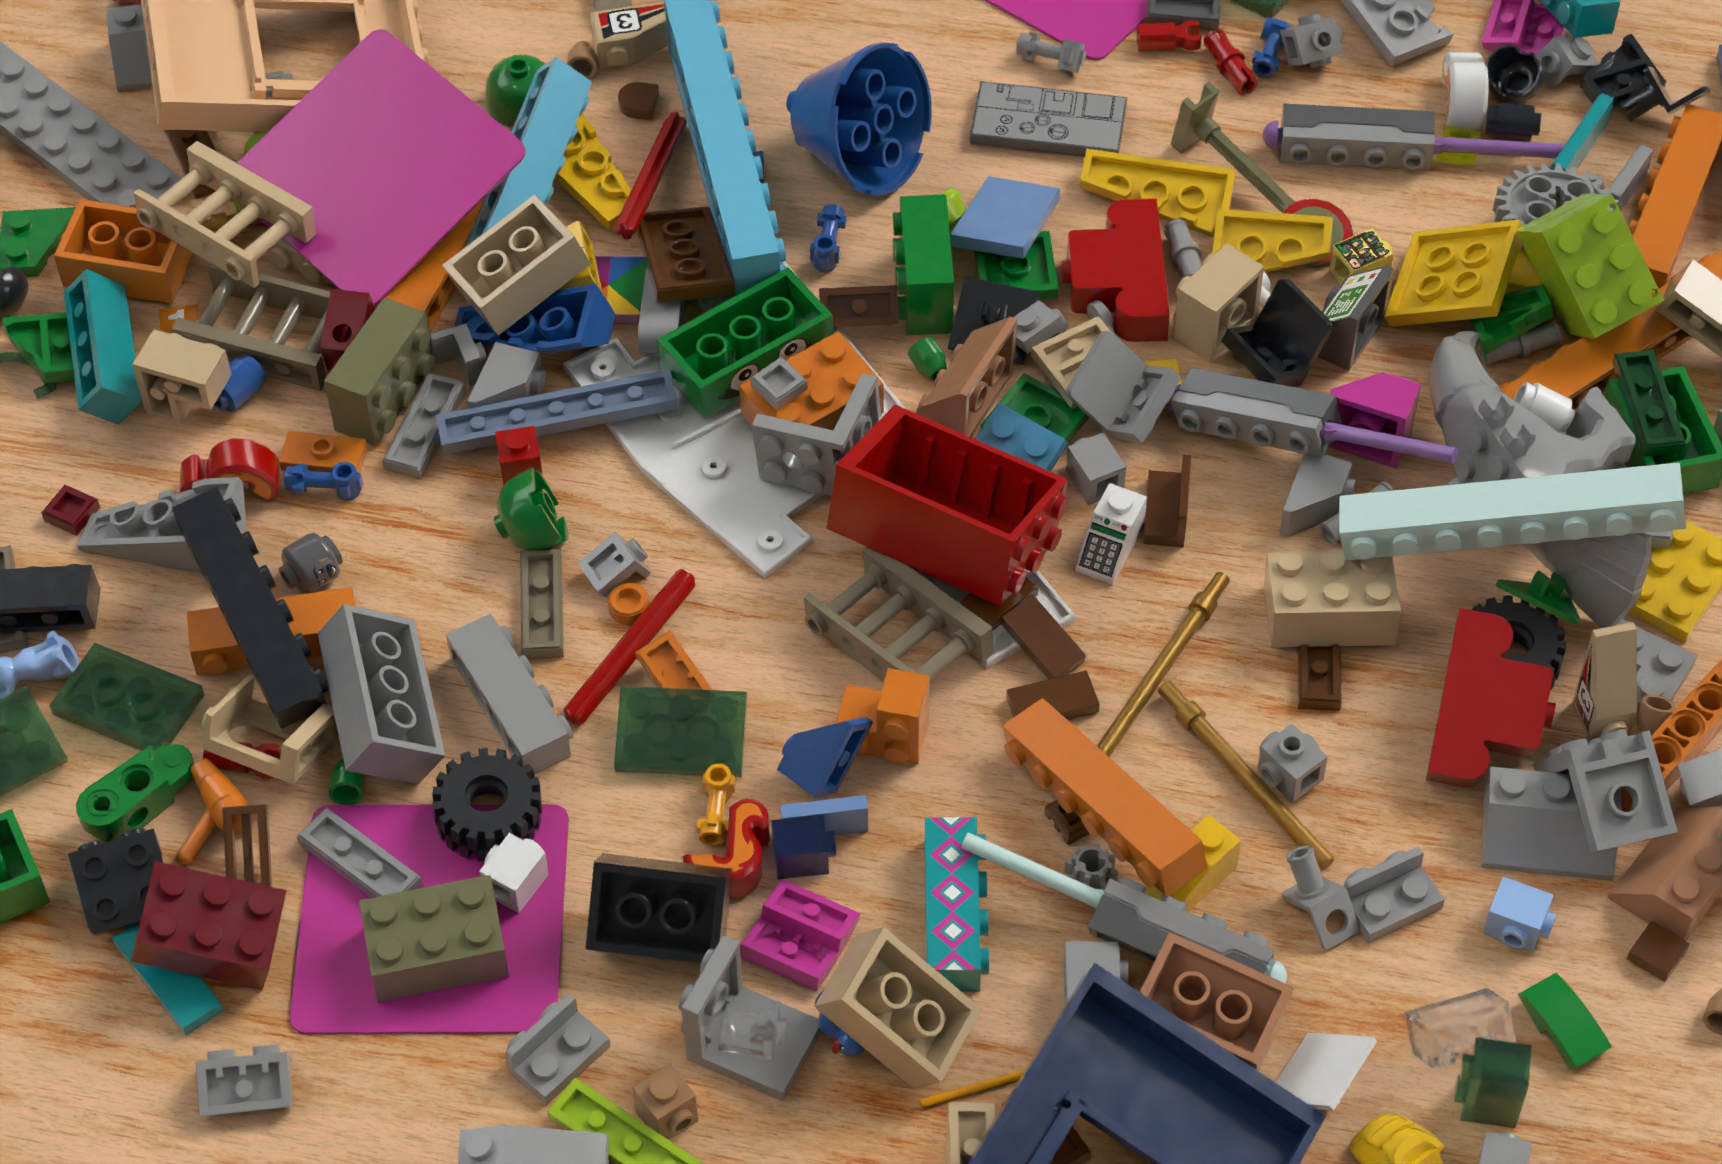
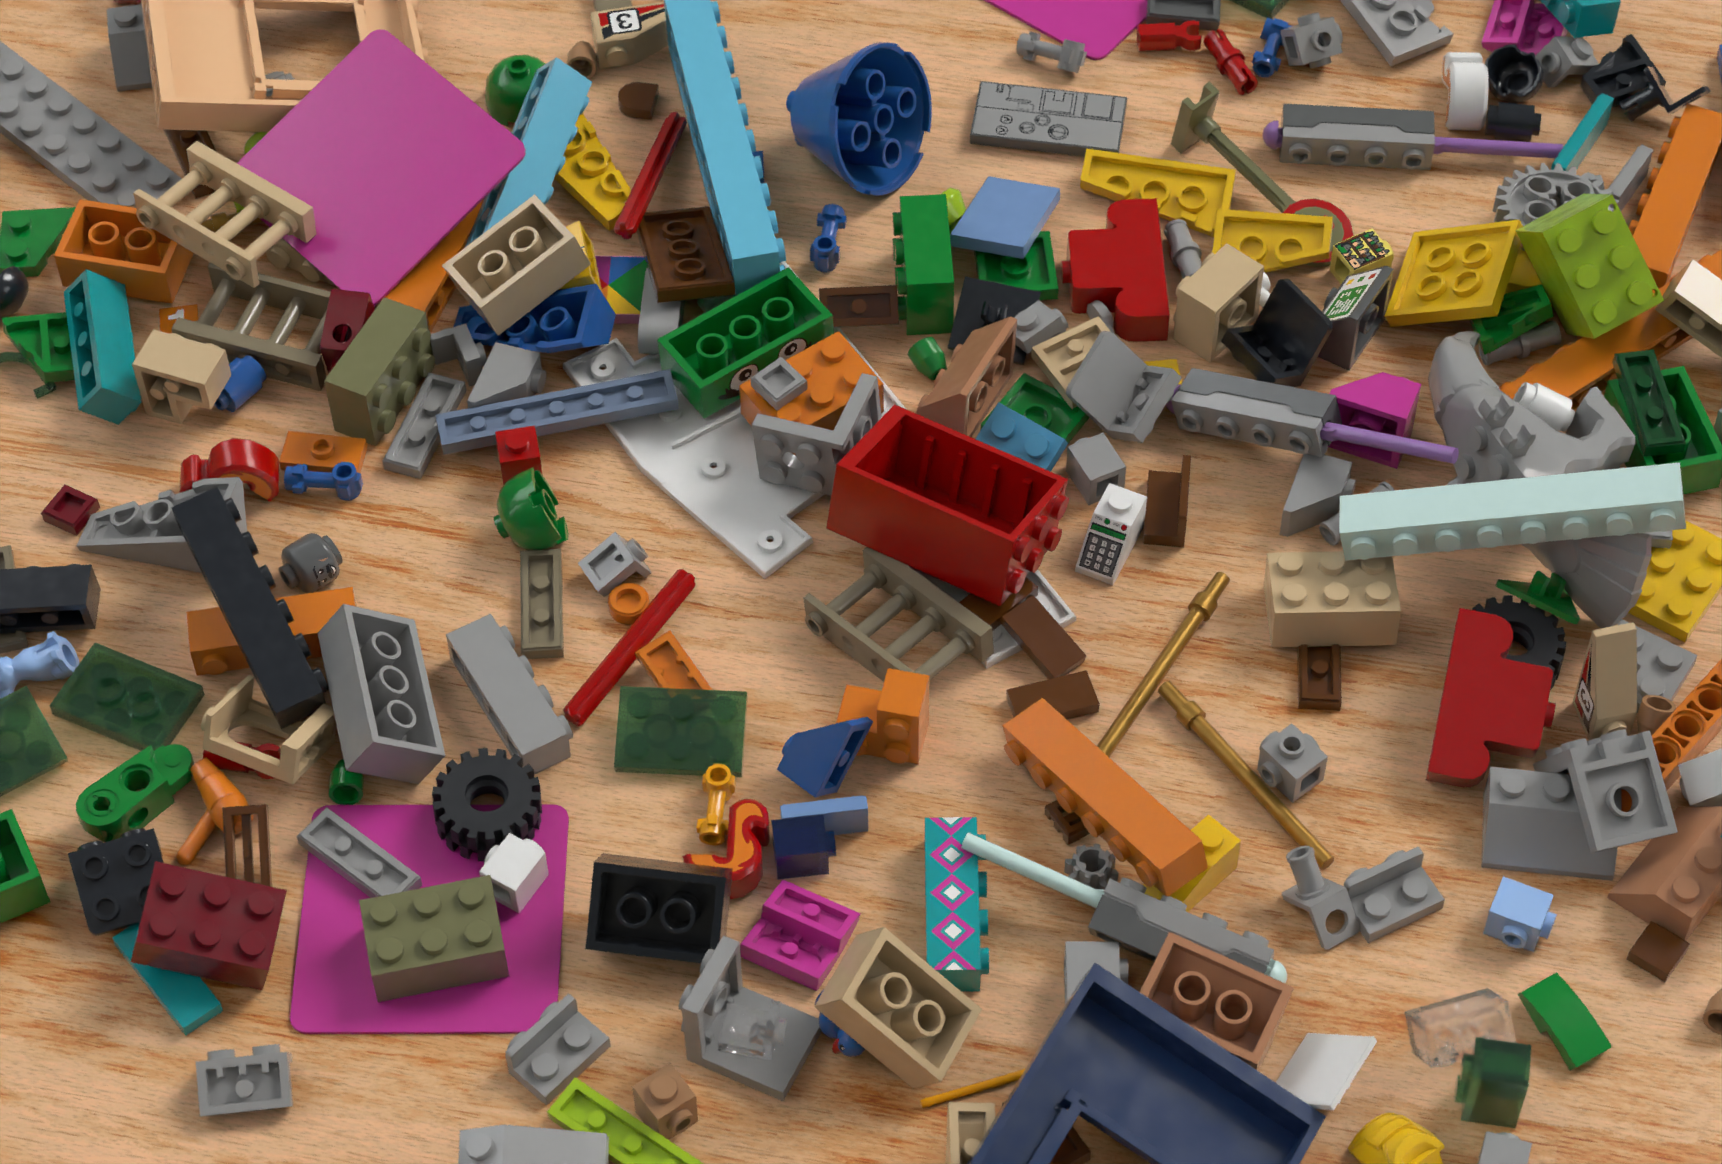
clear neon green tile [1437,125,1481,167] -> none

